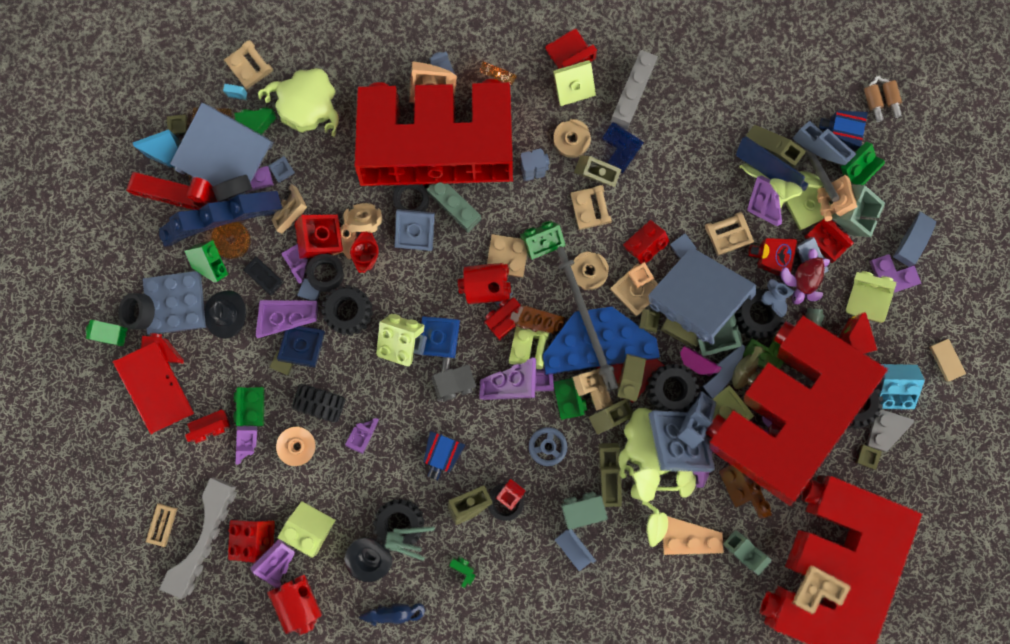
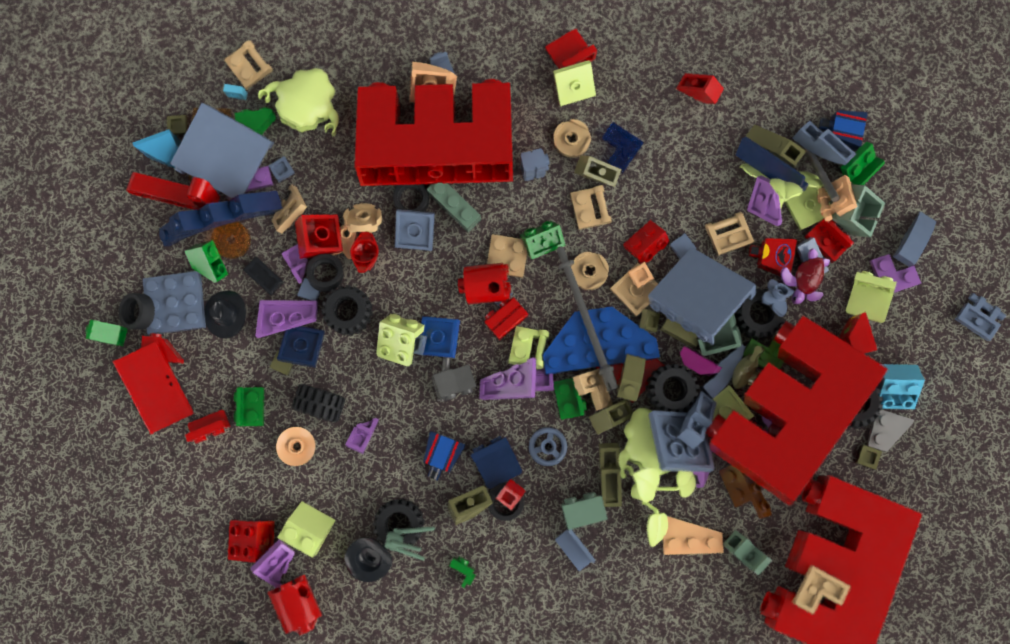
tan tile [146,503,178,547] -> none
light grey arch [159,477,237,599] -> none
black tyre [212,175,252,202] -> none
medium lavender slope [235,426,257,464] -> none
dark blue animal [358,603,425,626] -> none
clear orange plate [479,61,517,85] -> none
reddish brown bracket [510,305,565,335] -> none
light grey arch [611,50,658,130] -> none
sand green cone [805,308,824,326] -> none
medium nougat piece [864,76,902,122] -> none
tan tile [929,339,966,382] -> none
none -> dark blue bracket [471,436,522,489]
none -> red slope [676,73,724,104]
none -> sand blue plate [955,293,1006,341]

